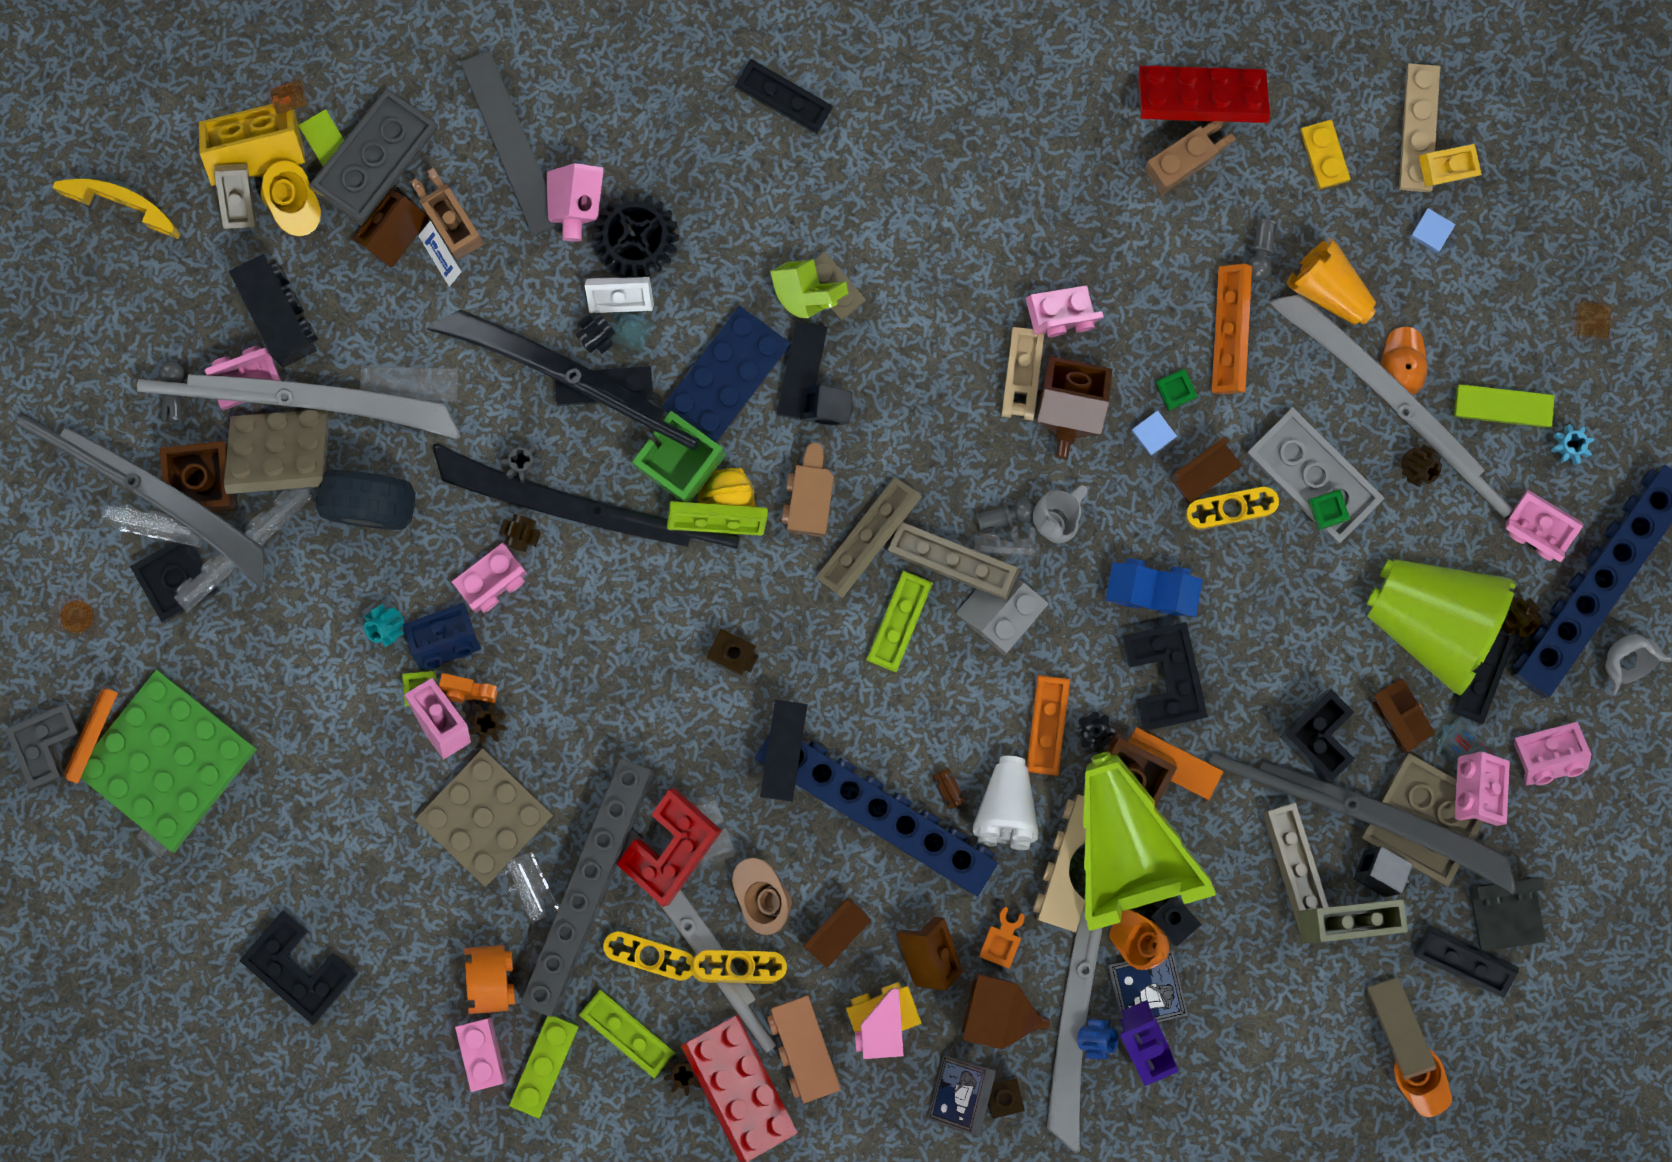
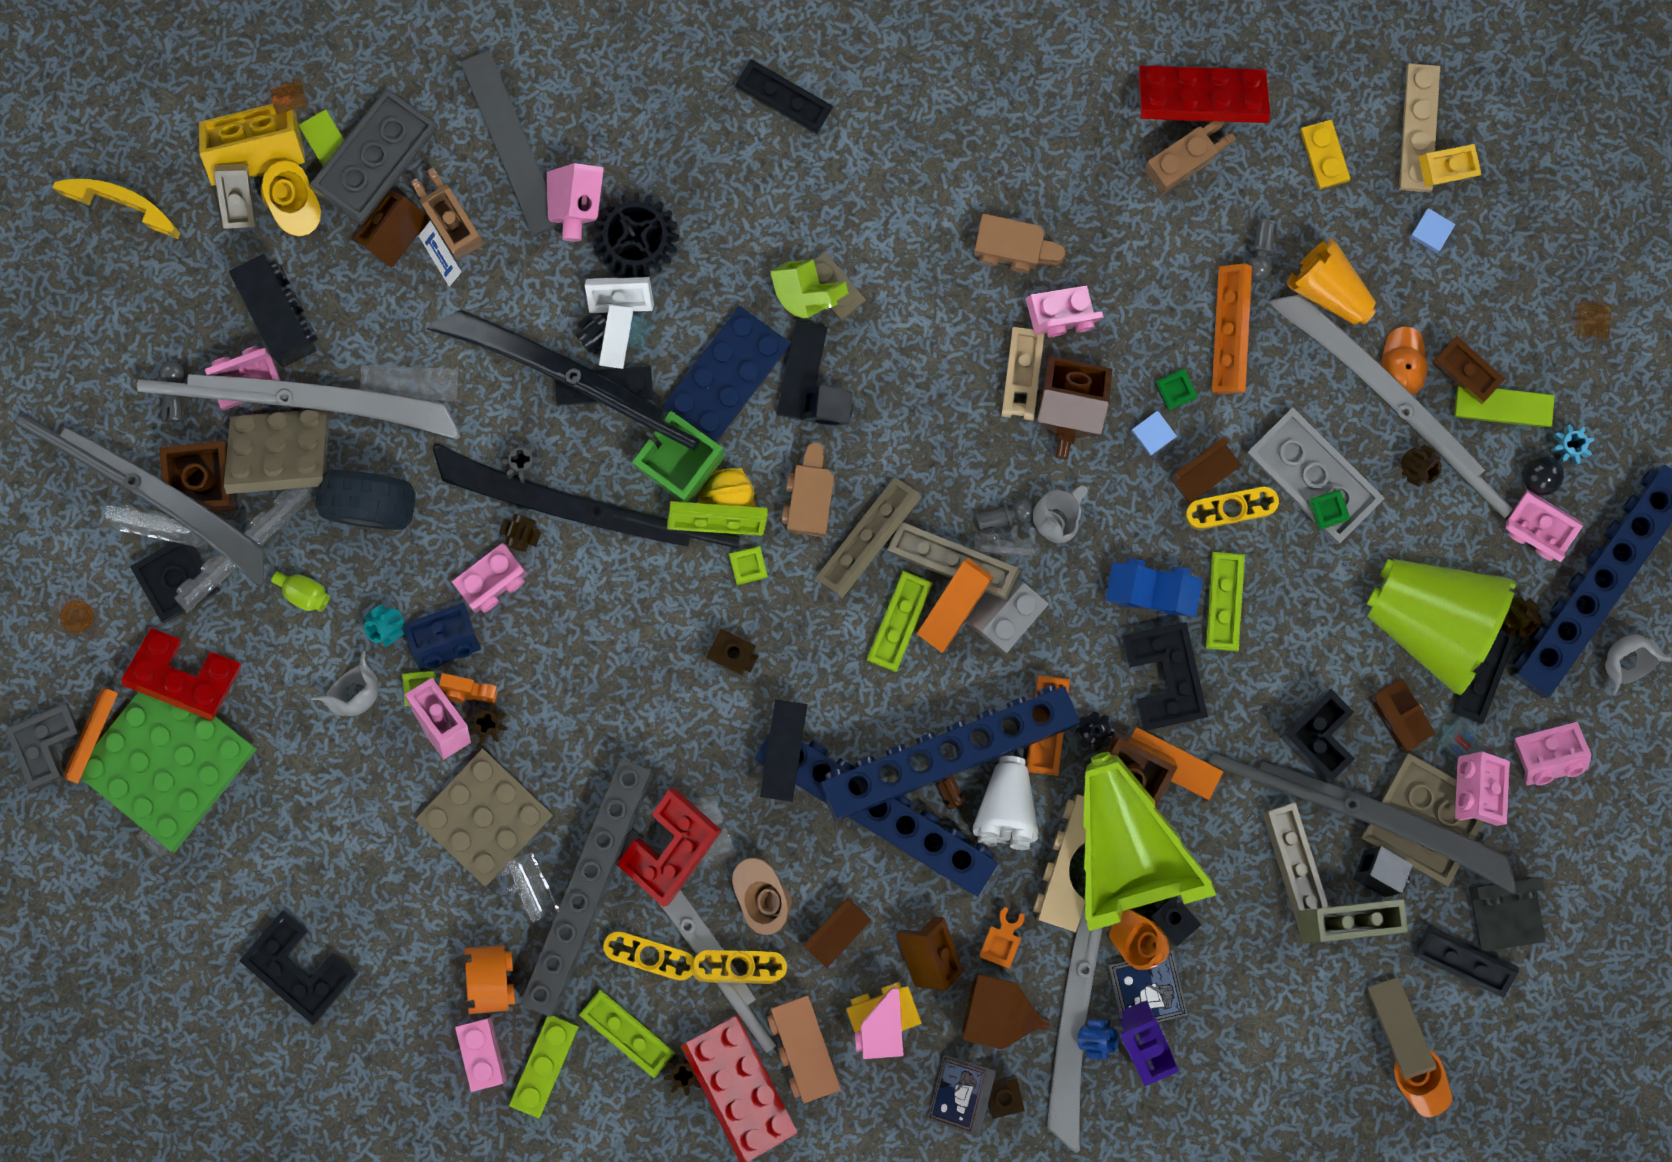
none -> red plate [121,628,241,721]
none -> lime plant [271,571,330,612]
none -> light grey hair [311,651,378,716]
none -> white sticker [599,305,634,369]
none -> lime tile [729,546,768,586]
none -> dark blue brick [820,685,1080,822]
none -> orange tile [917,558,994,653]
none -> medium nougat hinge [973,214,1066,273]
none -> lime tile [1205,552,1245,651]
none -> reddish brown panel [1433,336,1505,404]
none -> black piece [1522,456,1564,495]

